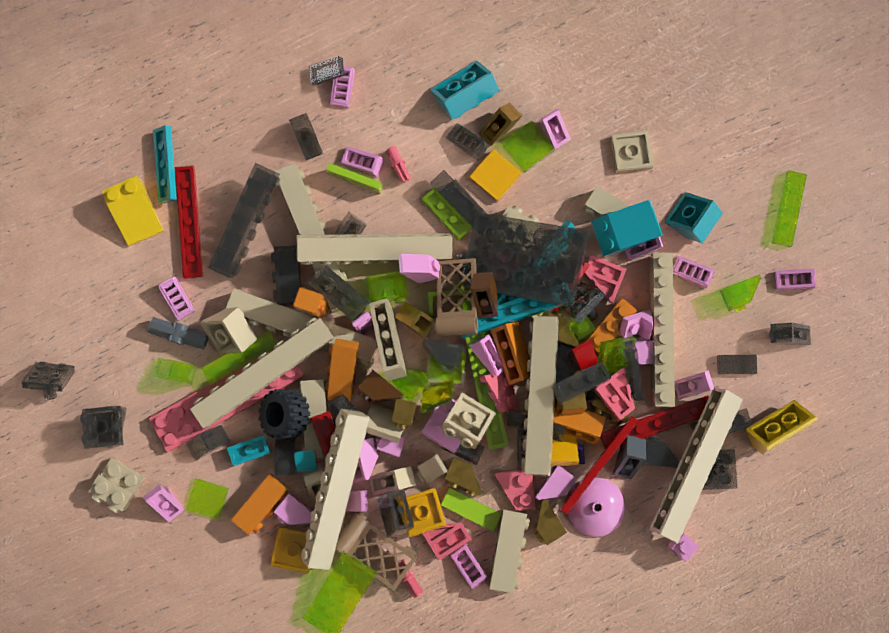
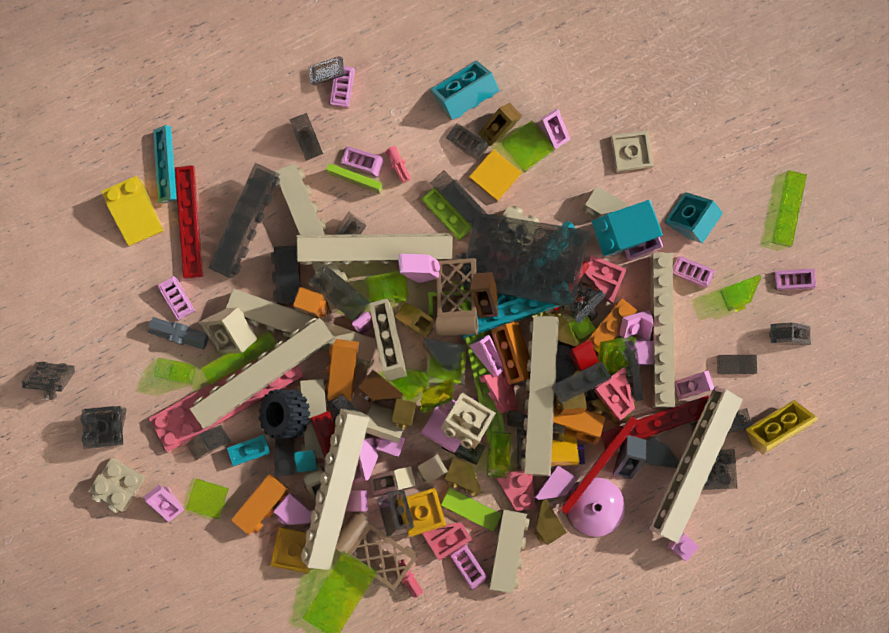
none -> clear neon green slope [487,431,511,479]

